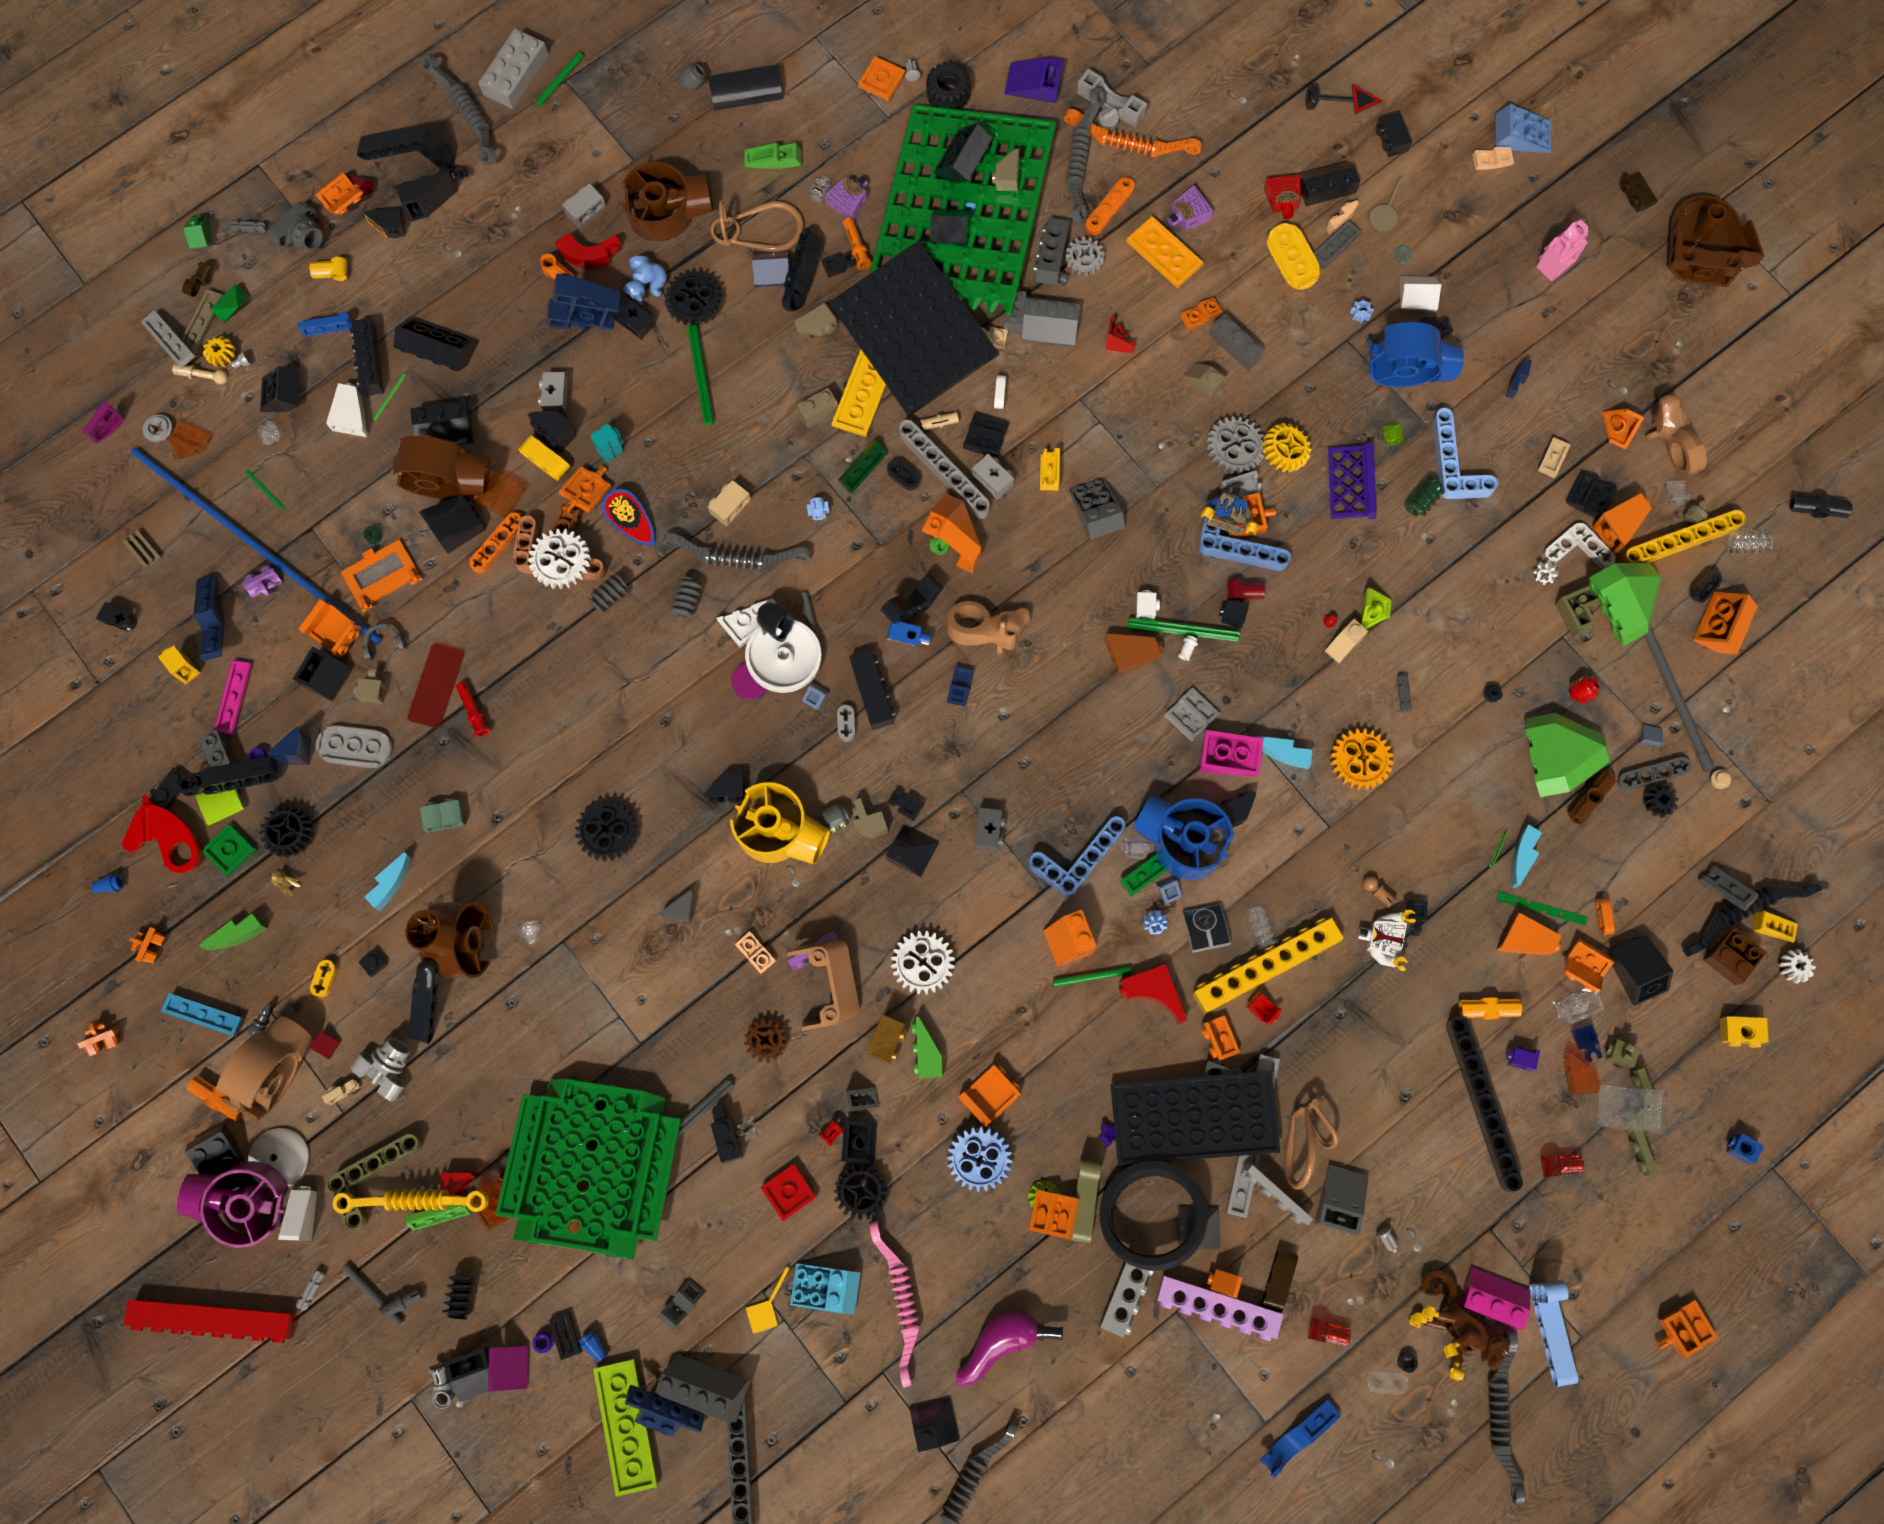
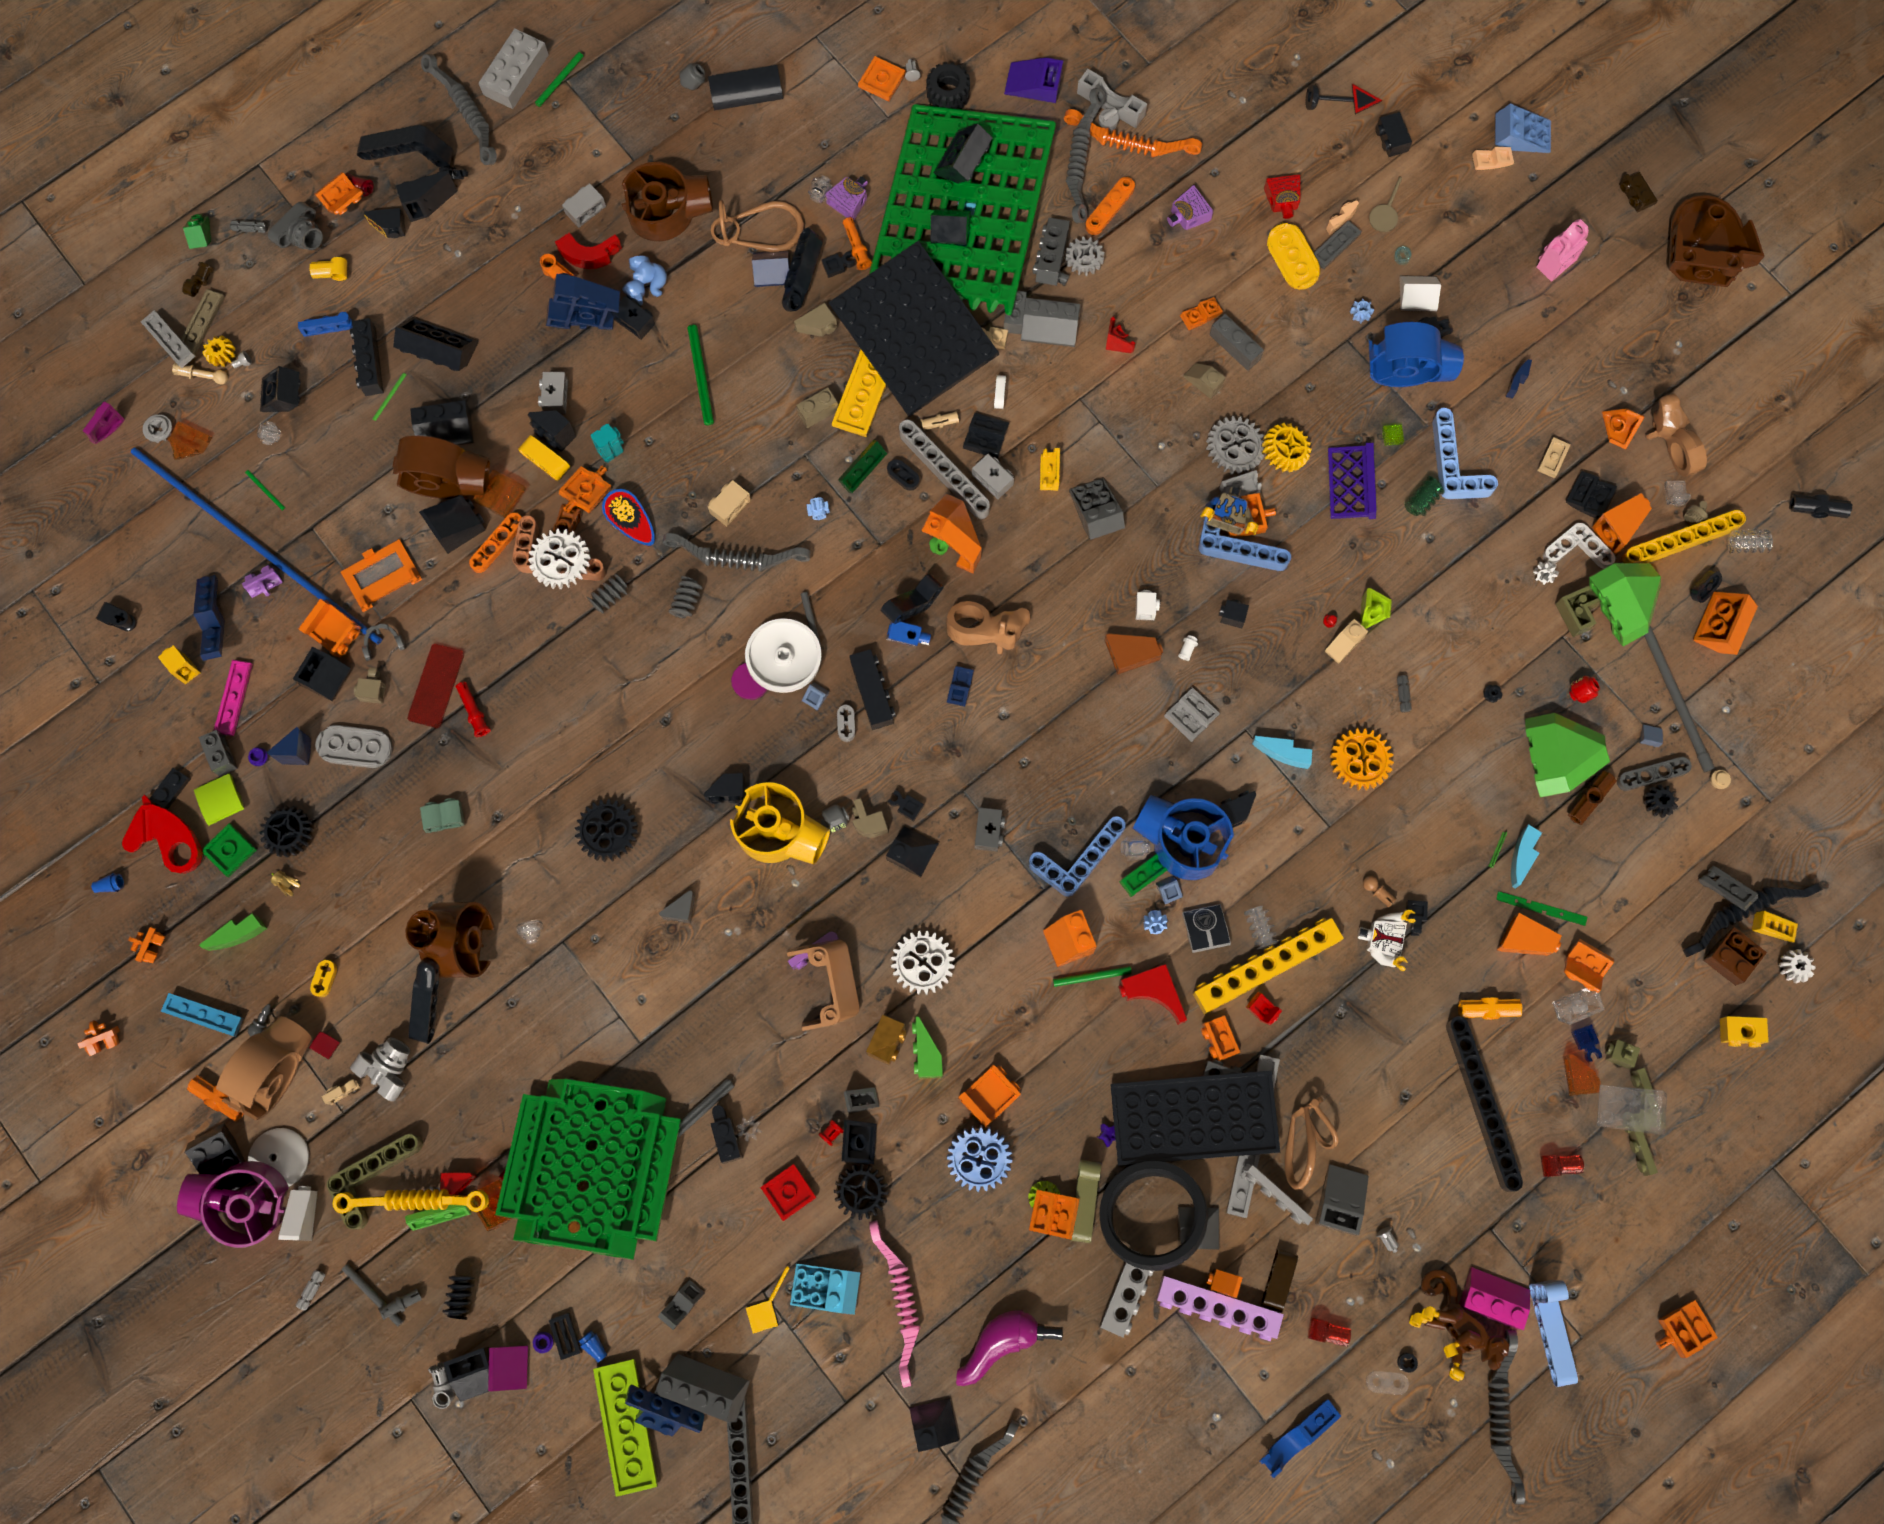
dark tan tile [123,530,161,569] -> none
red brick [123,1299,296,1343] -> none
black piece [178,757,279,796] -> none
green slope [210,284,249,322] -> none
white slope [326,383,368,437] -> none
black plate [359,949,387,977] -> none
clear green bush [363,526,382,545] -> none
medium azure slope [364,852,412,911] -> none
black gear [664,269,723,326] -> none
white wing [716,598,777,648] -> none
light nougat slope [735,931,775,974] -> none
bright green slope [744,143,802,169] -> none
reddish brown gear [744,1019,788,1063] -> none
black piece [756,603,794,642] -> none
dark tan slope [992,149,1020,191] -> none
light orange plate [1126,216,1203,288] -> none
green axle [1127,617,1240,642] -> none
dark pink slope [1199,730,1264,776] -> none
dark red piece [1227,579,1265,602] -> none
black slope [1295,161,1360,206] -> none
dark purple brick [1506,1046,1540,1072] -> none
orange beam [1596,898,1615,935] -> none
black slope [1610,934,1674,1006] -> none
blue brick [1726,1133,1764,1164] -> none

